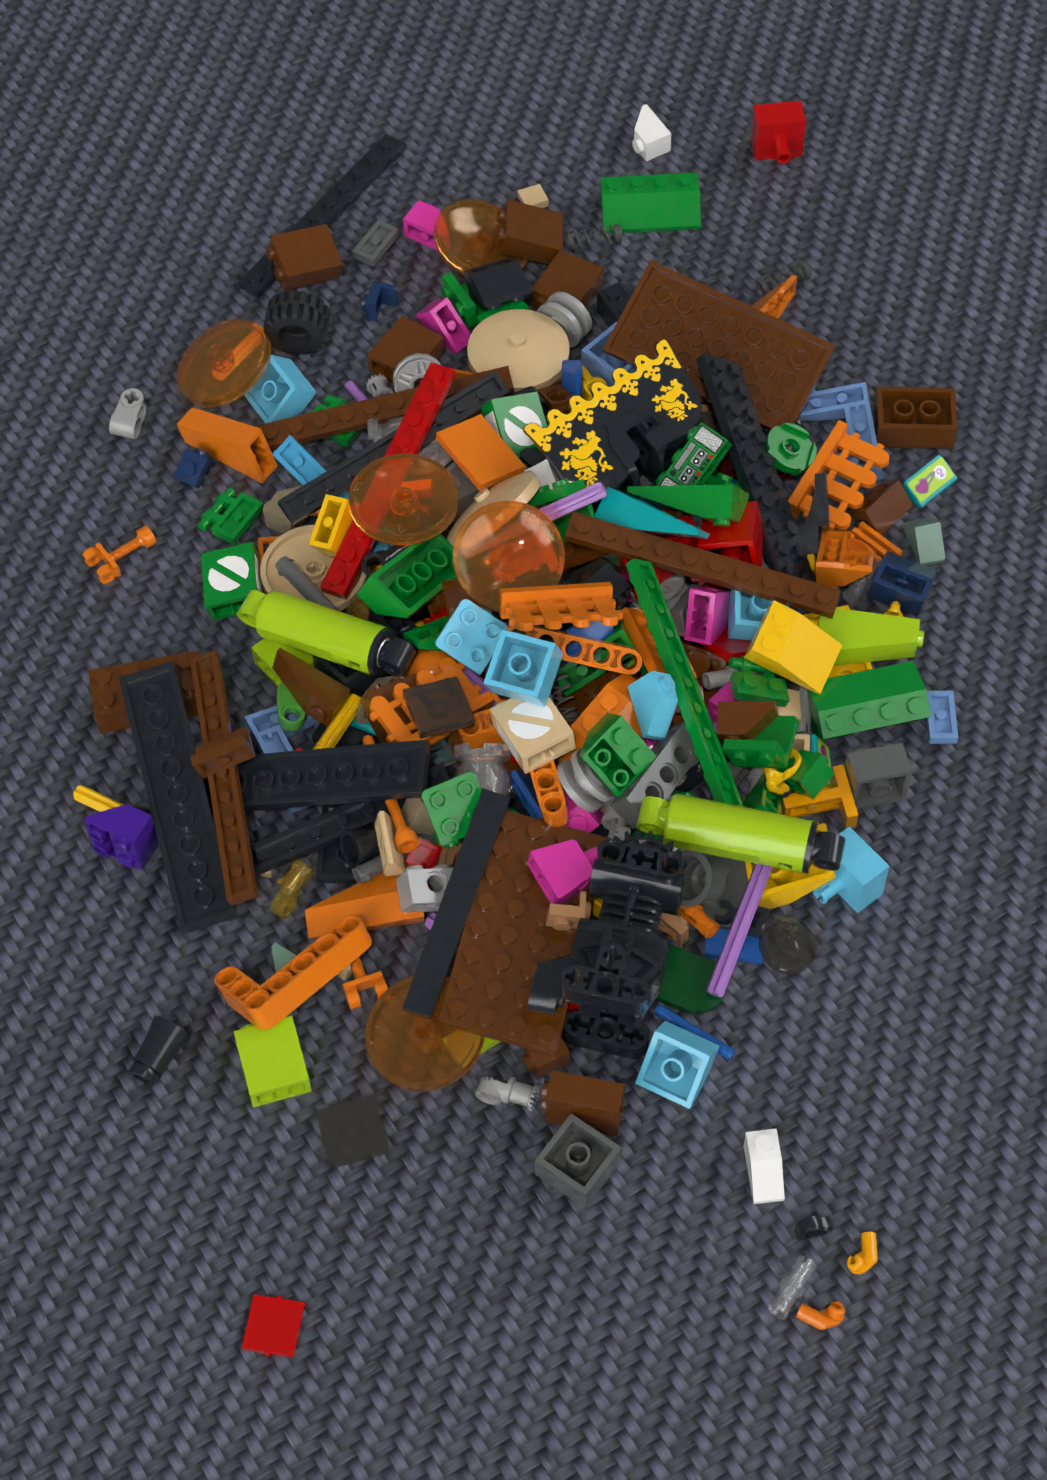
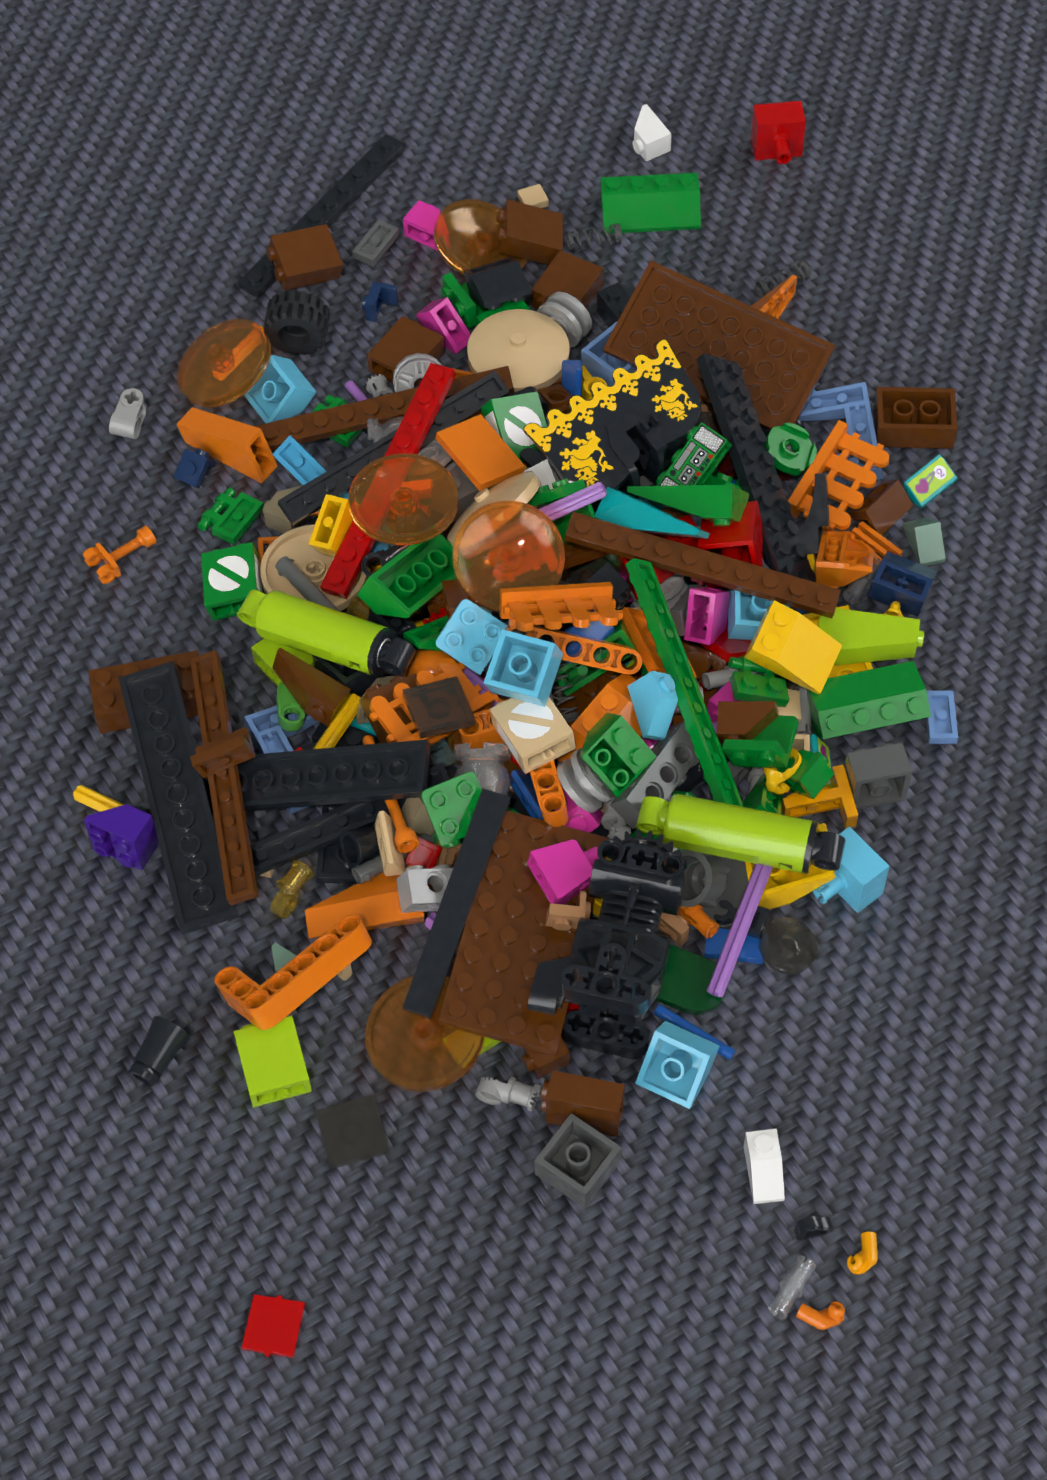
orange bar [343,956,389,1010] -> none

